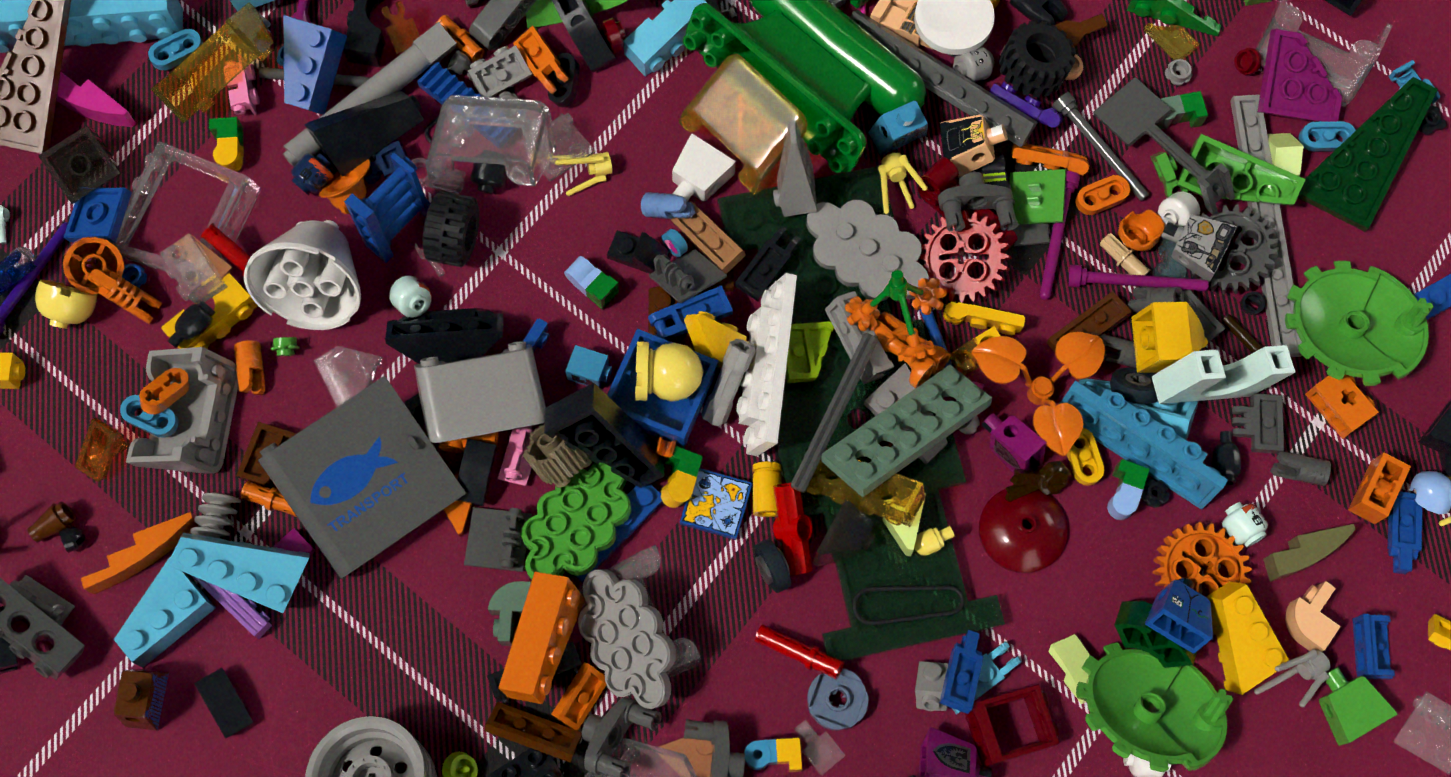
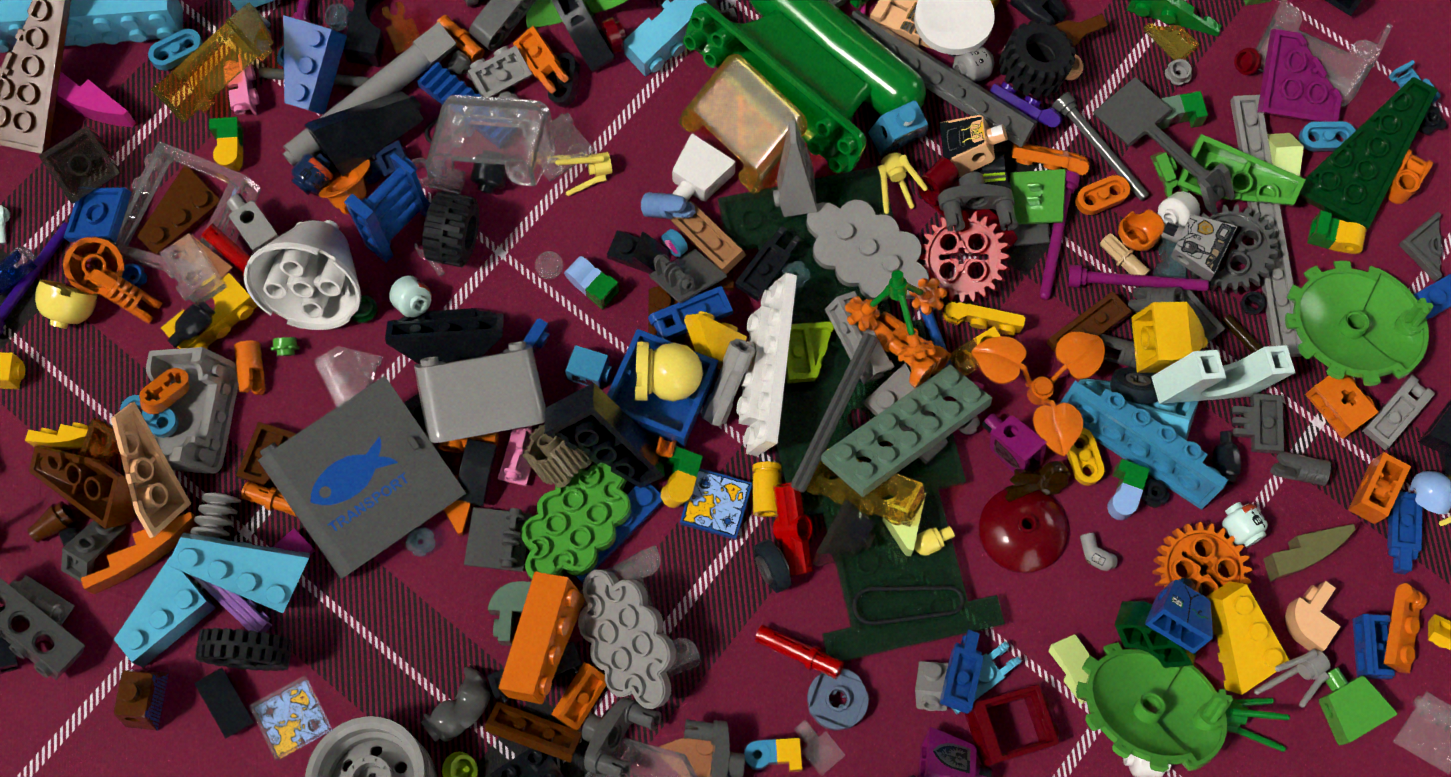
none -> yellow slope [25,422,99,450]
none -> reddish brown wedge [29,445,136,529]
none -> dark grey bracket [61,520,126,583]
none -> light nougat wedge [111,402,191,538]
none -> reddish brown wing [137,164,224,259]
none -> black wheel [195,628,292,671]
none -> light grey torso [227,194,279,253]
none -> clear tile [249,675,333,761]
none -> clear light blue plate [325,3,349,31]
none -> dark green plate [351,295,378,323]
none -> clear light blue plate [406,528,436,556]
none -> dark grey animal [421,666,491,742]
none -> clear plate [535,251,564,279]
none -> clear light blue plate [782,261,810,288]
none -> light grey arm [1080,533,1118,571]
none -> green plant [1225,698,1290,752]
none -> leg [1307,210,1366,254]
none -> light grey plate [1362,374,1435,450]
none -> orange plate [1384,583,1427,673]
none -> orange piece [1386,149,1433,204]
none -> dark grey tile [1398,212,1442,282]

